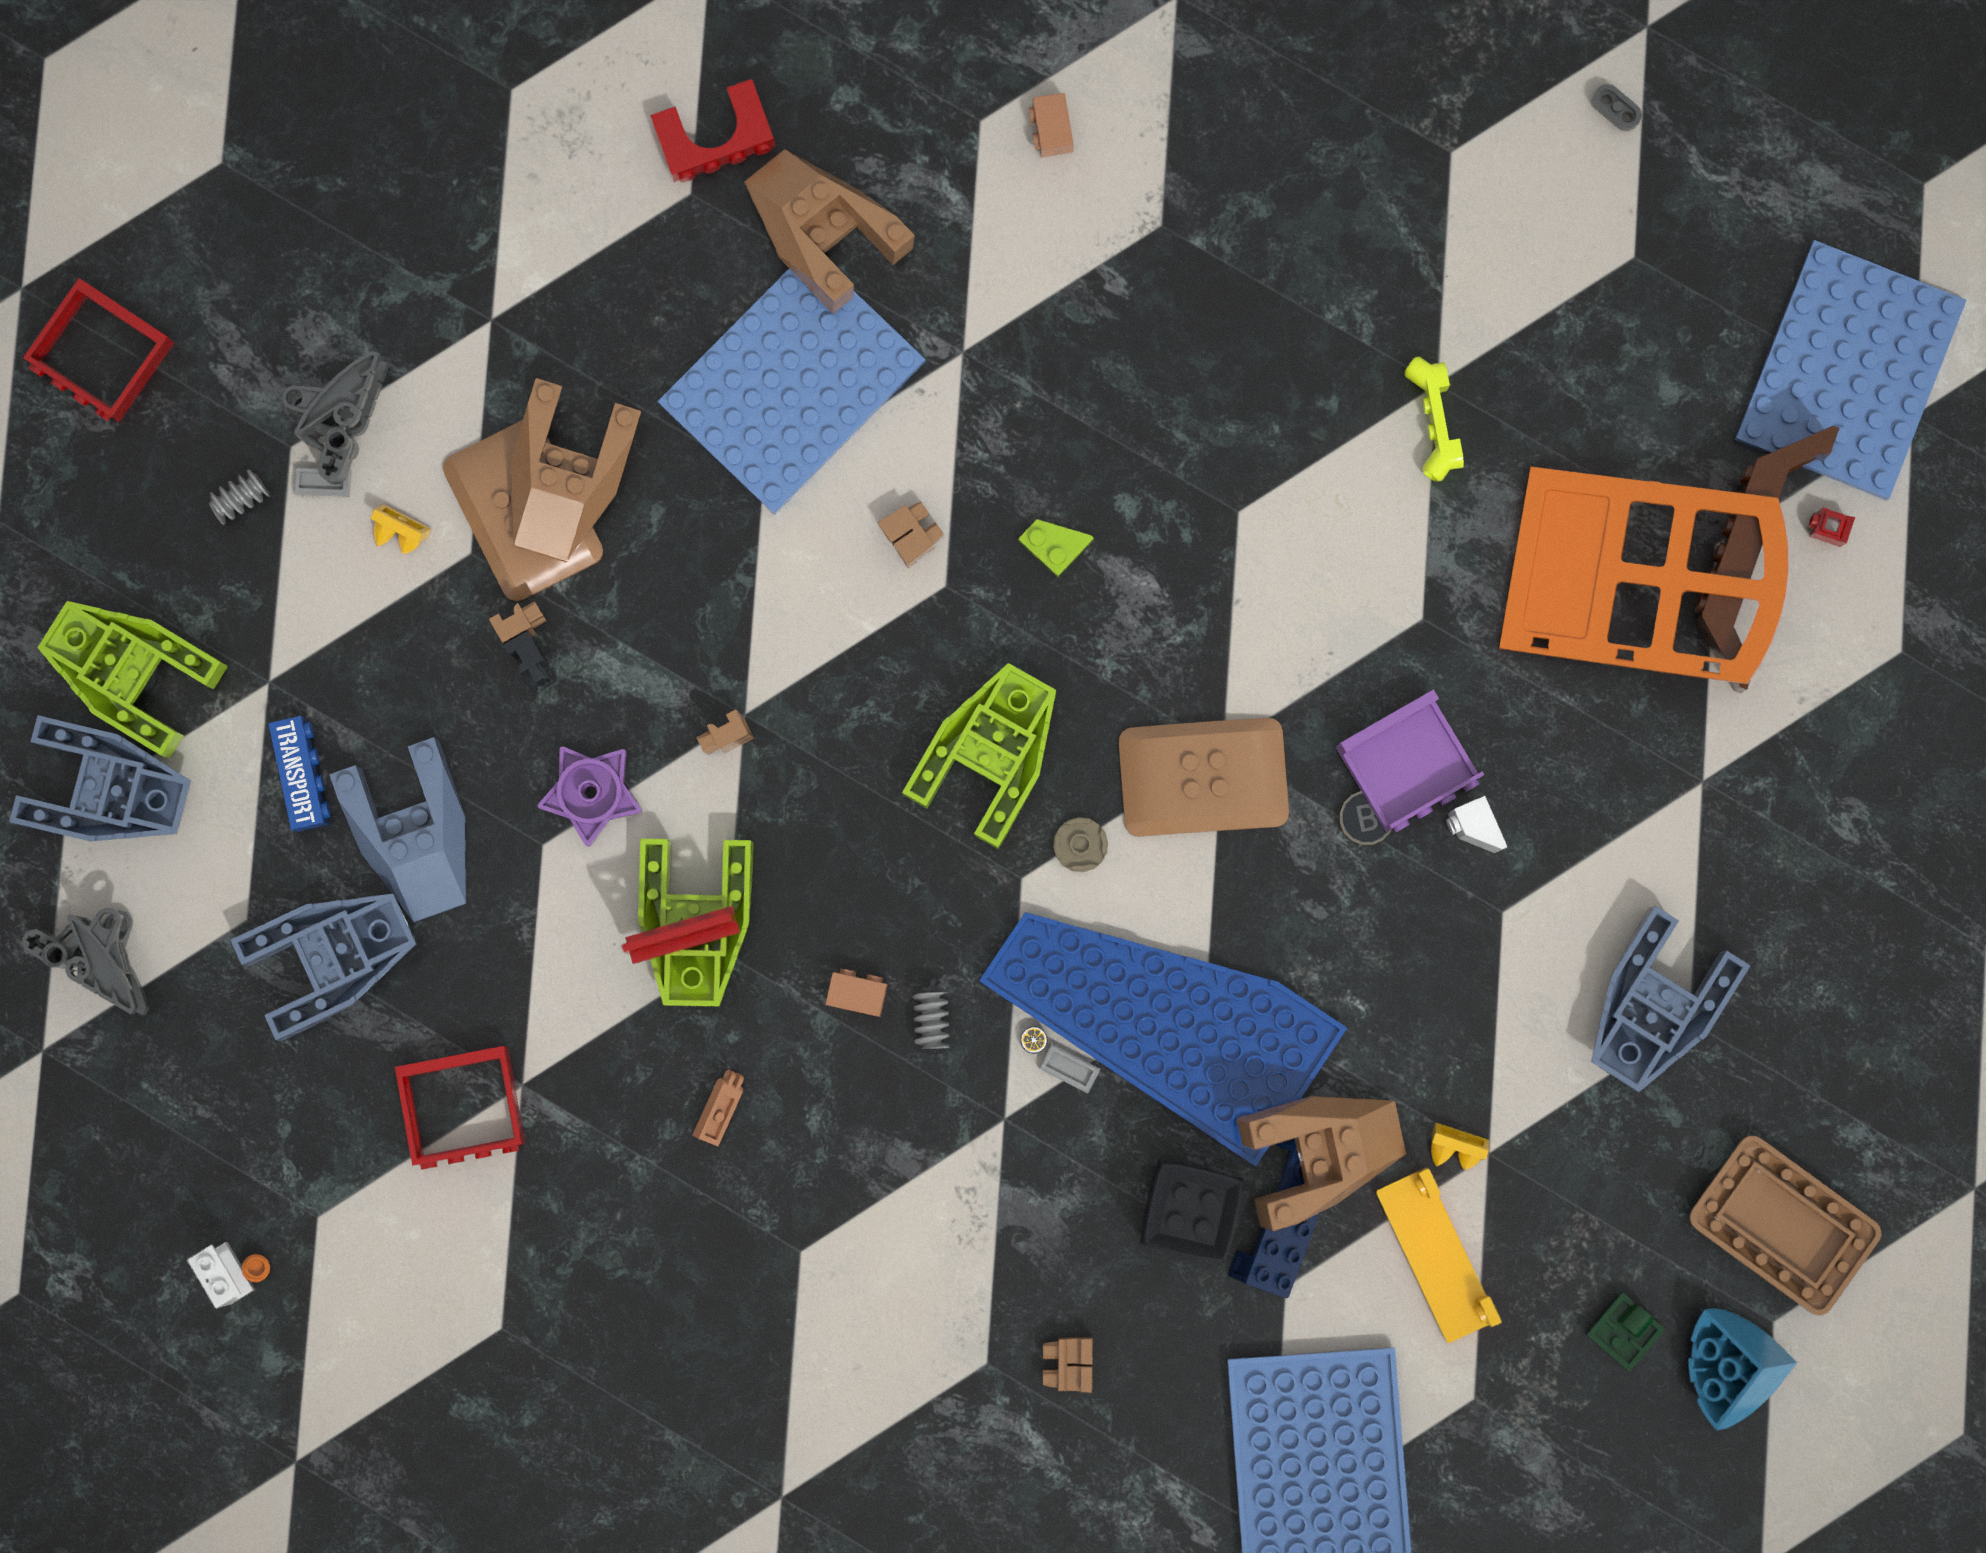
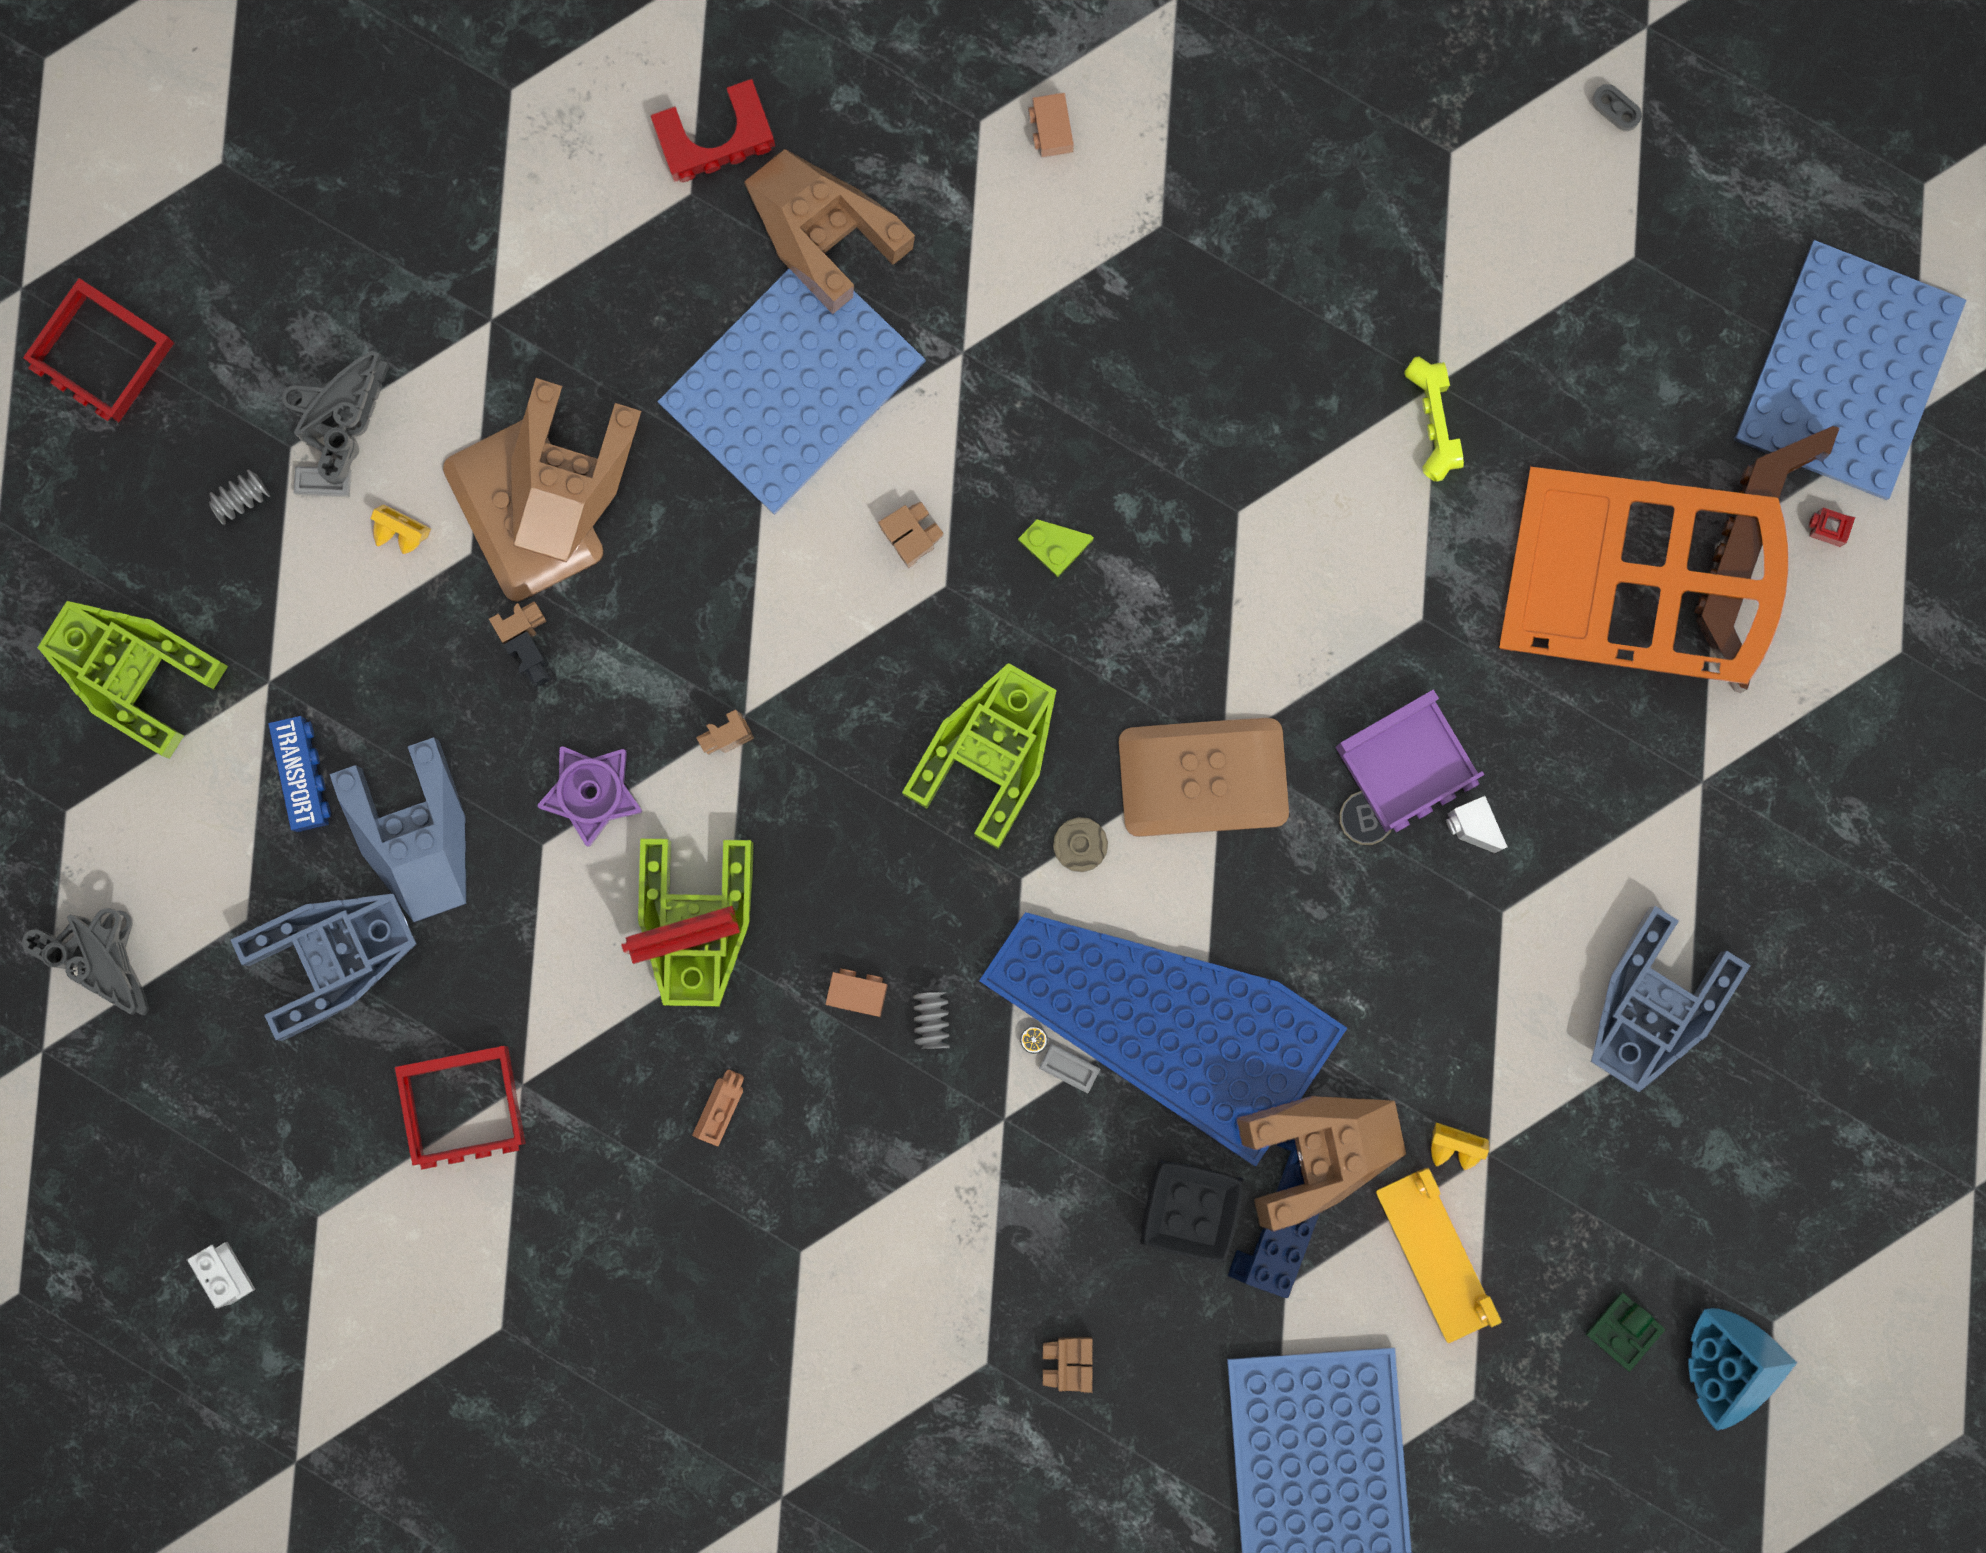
sand blue wedge [9,715,191,842] -> none
orange plate [241,1254,270,1282] -> none
medium nougat wedge [1690,1136,1881,1315] -> none

